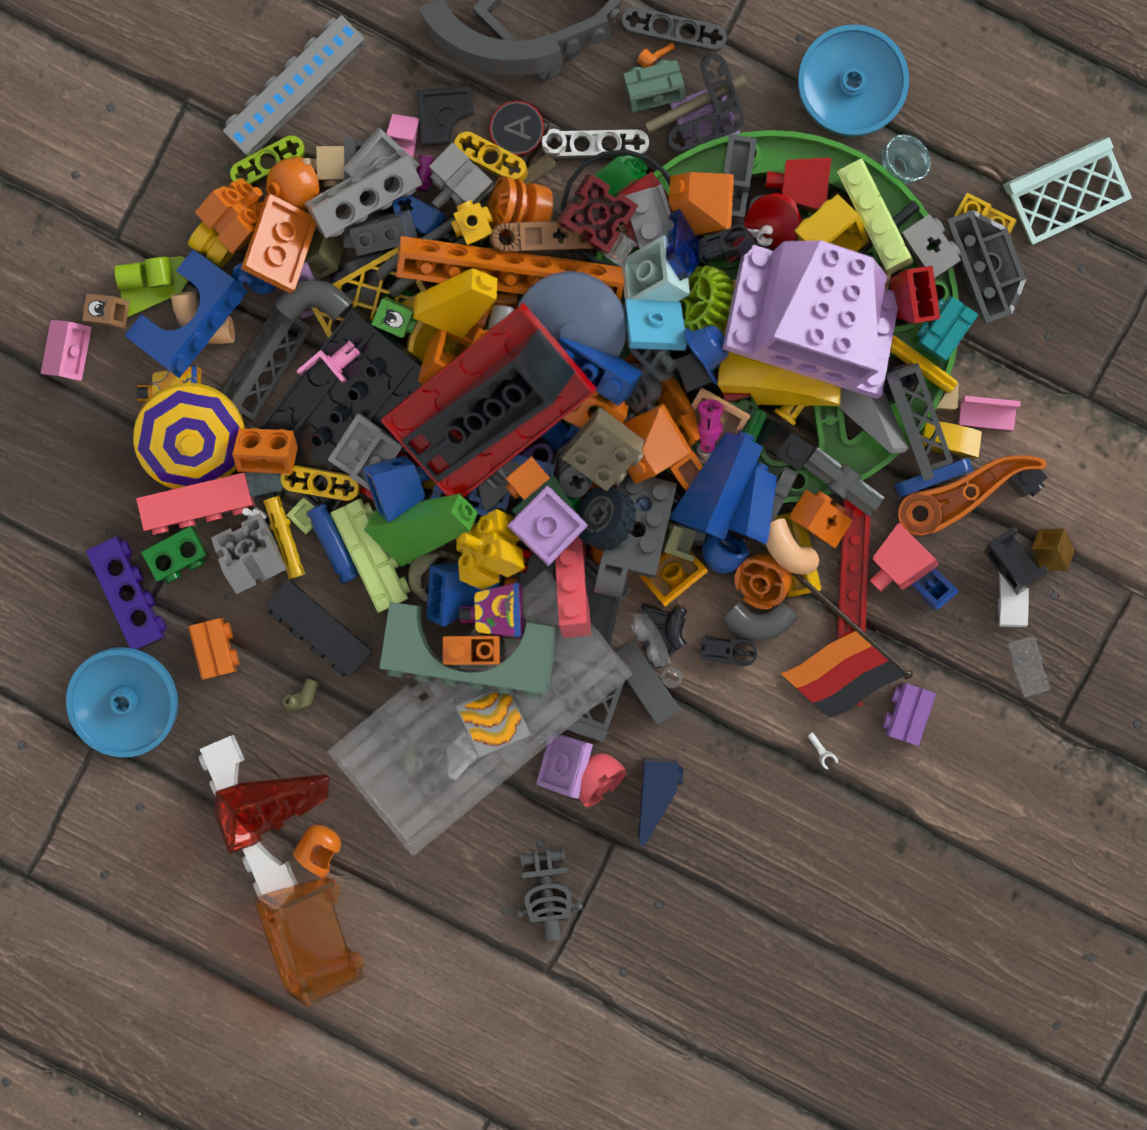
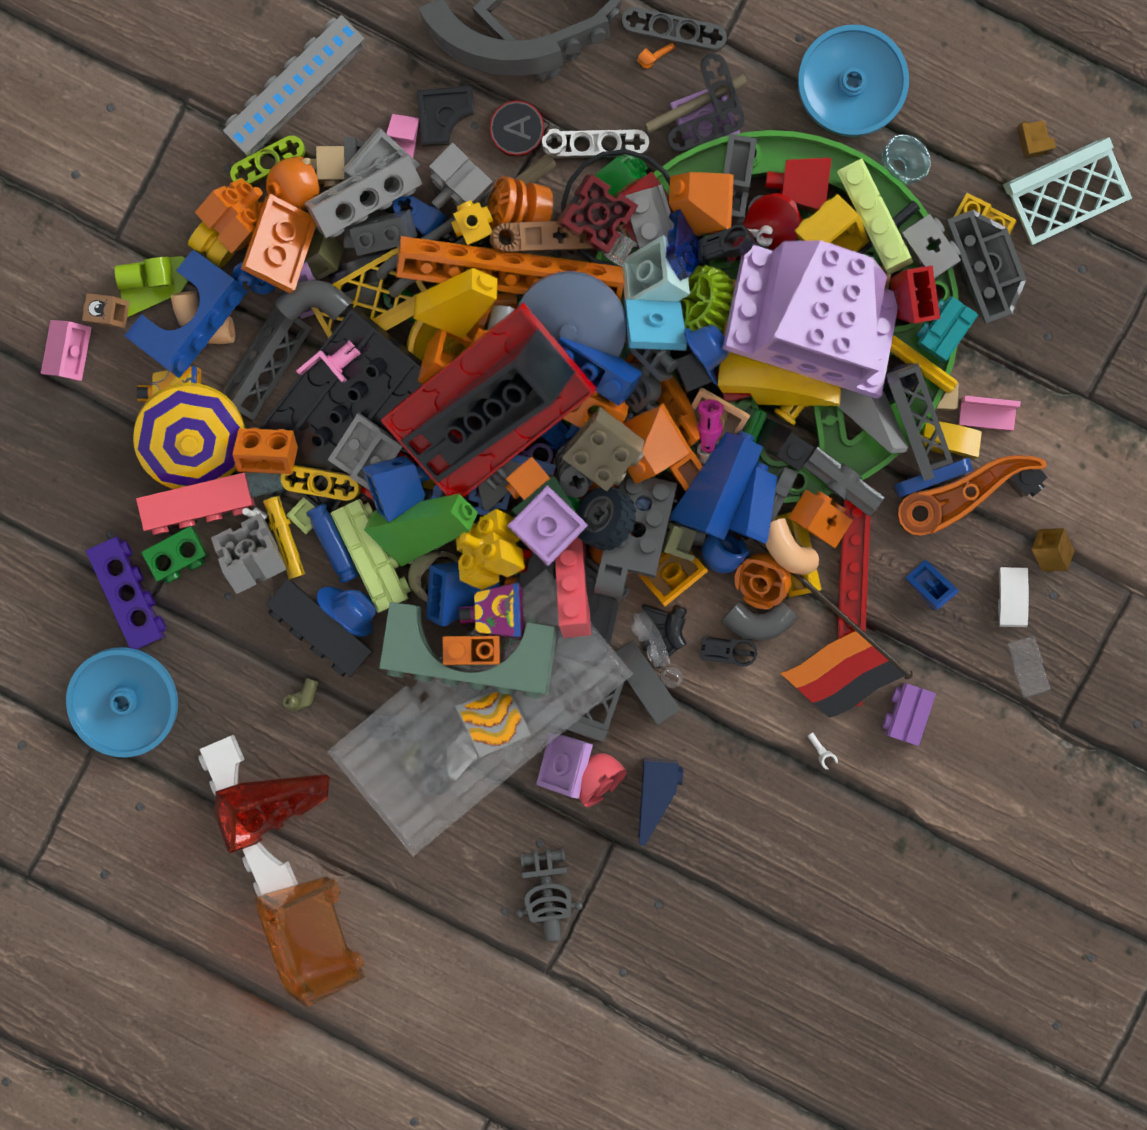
orange brick [188,618,240,680] -> none
orange helmet [292,825,341,878] -> none
bright green brick [372,297,418,338] -> none
magenta pin [416,155,436,192] -> none
yellow beam [454,132,528,181] -> none
sand green brick [623,60,686,113] -> none
coral torso [870,523,939,592] -> none
black panel [984,526,1048,595] -> none
none -> blue piece [316,587,377,637]
none -> pearl gold panel [1017,120,1056,159]

